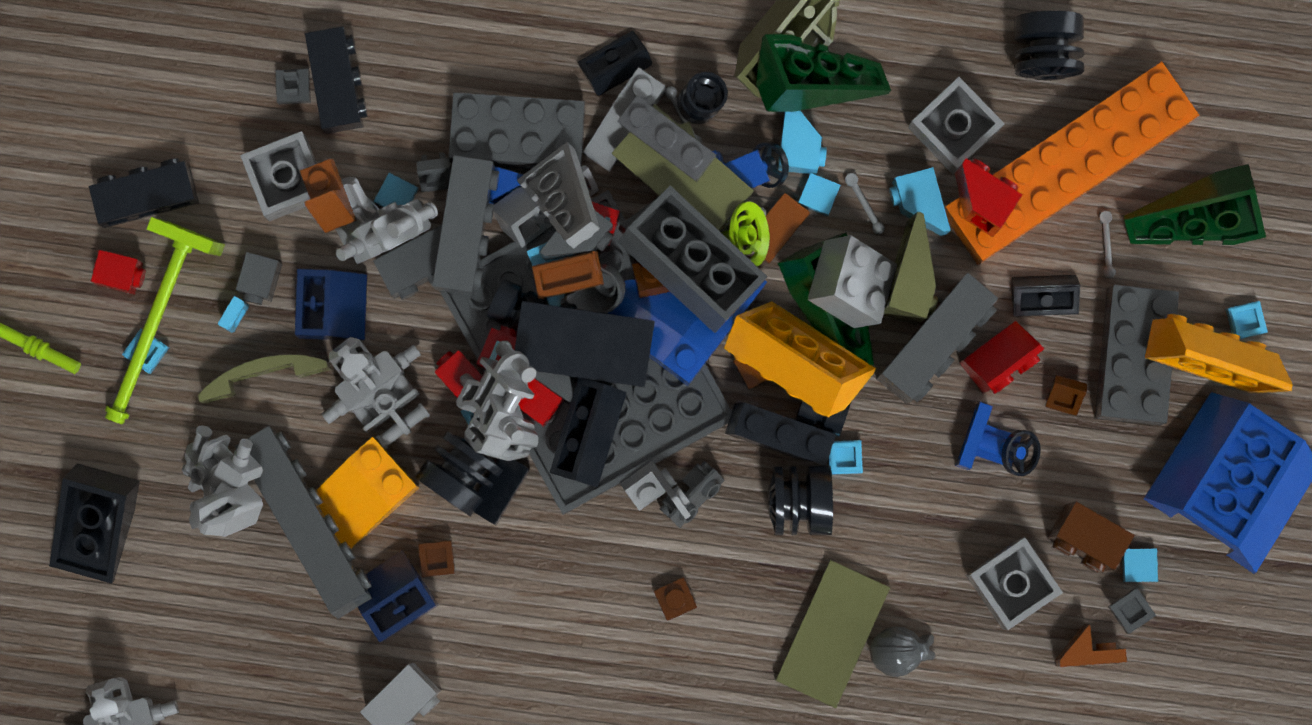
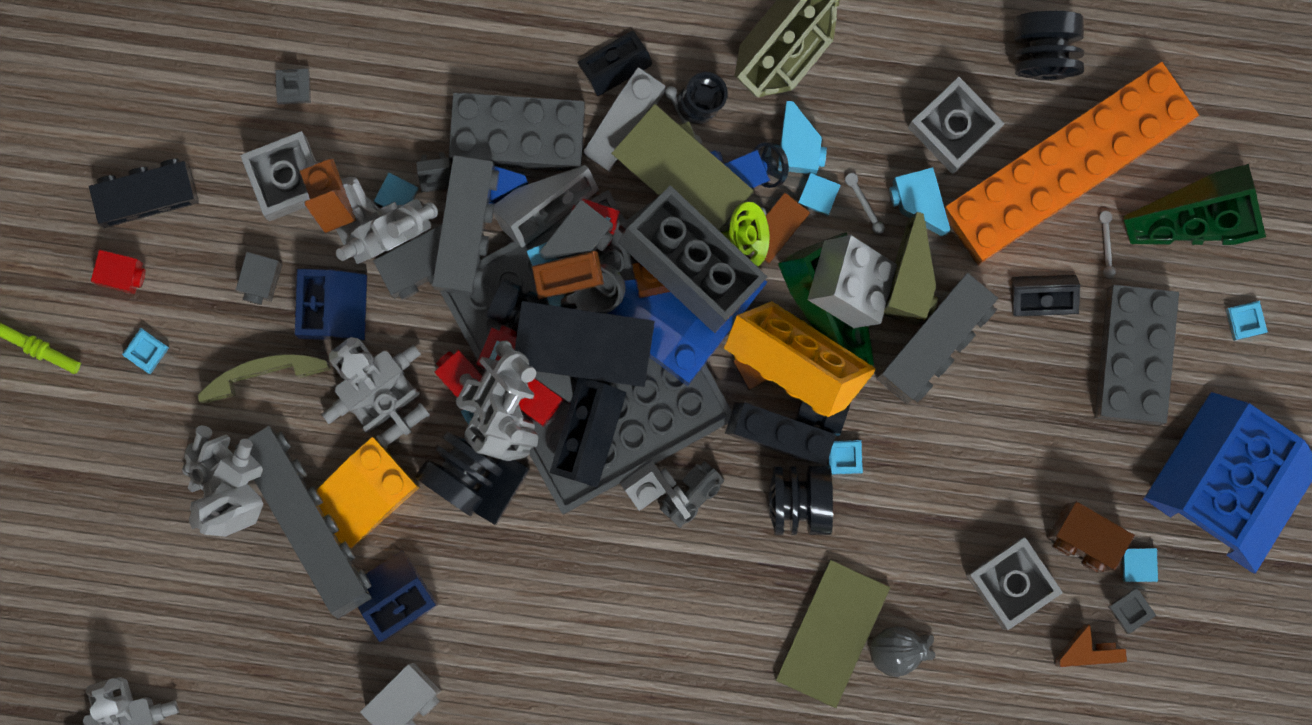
black slope [49,463,140,584] -> none
lime tile [105,217,225,424] -> none
medium azure tile [218,296,249,333] -> none
black brick [305,26,368,134] -> none
reddish brown plate [418,541,456,578] -> none
light grey wing [517,142,600,249] -> none
flat silver plate [617,95,717,182] -> none
reddish brown plate [654,577,697,621] -> none
dark green wedge [756,34,891,112] -> none
red slope [955,158,1023,237] -> none
blue piece [955,402,1041,476] -> none
red slope [960,321,1044,394] -> none
reddish brown plate [1045,375,1087,416] -> none
light orange slope [1145,314,1293,393] -> none

